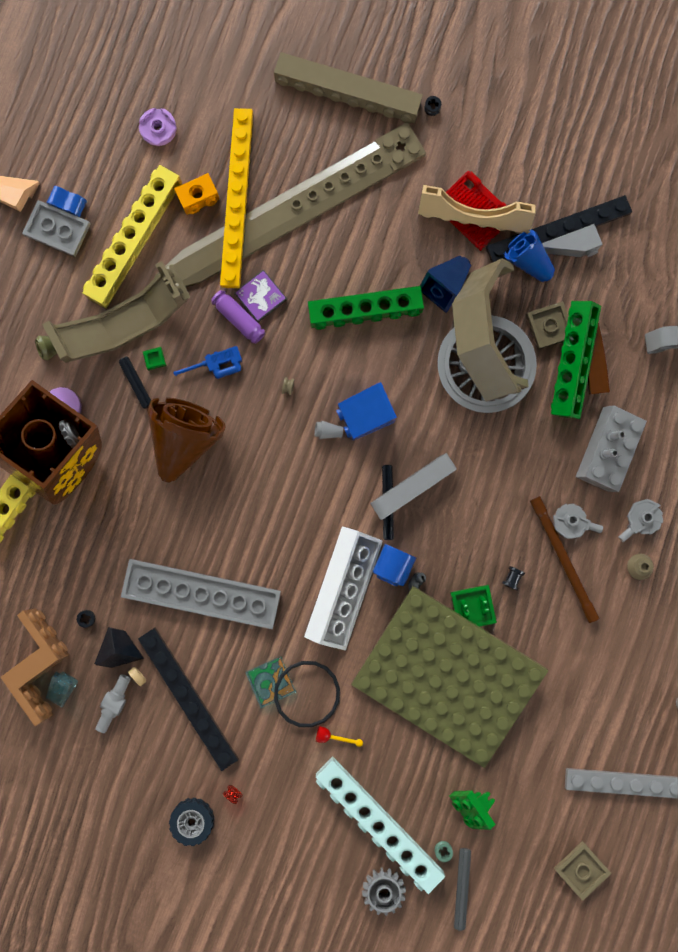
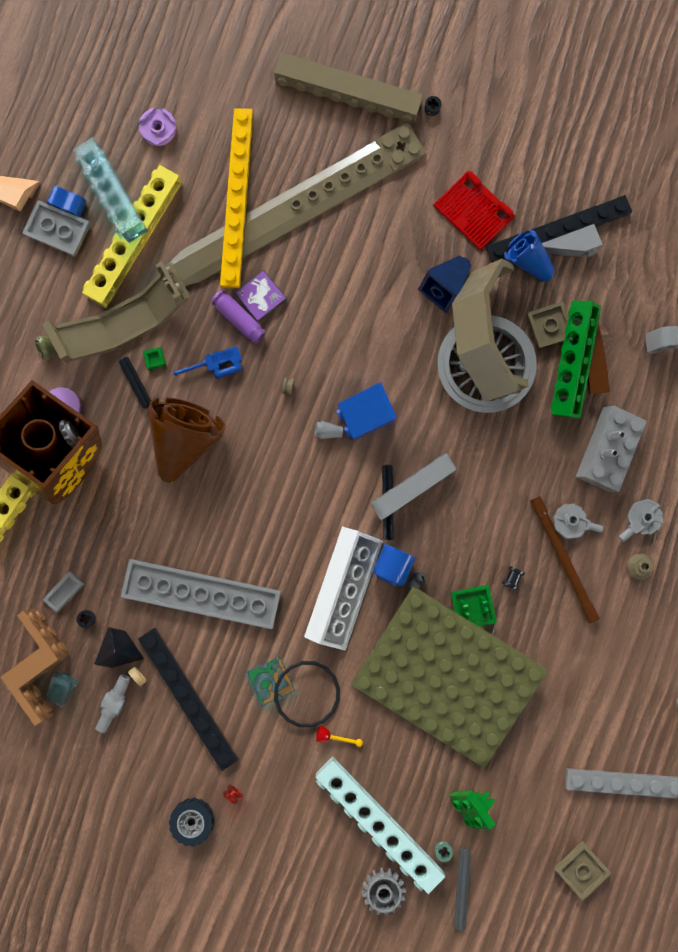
light orange brick [174,173,220,215] -> none
green brick [308,286,424,330] -> none
tan arch [418,185,535,234] -> none
none -> light grey tile [43,571,85,613]
none -> clear light blue brick [74,137,148,243]

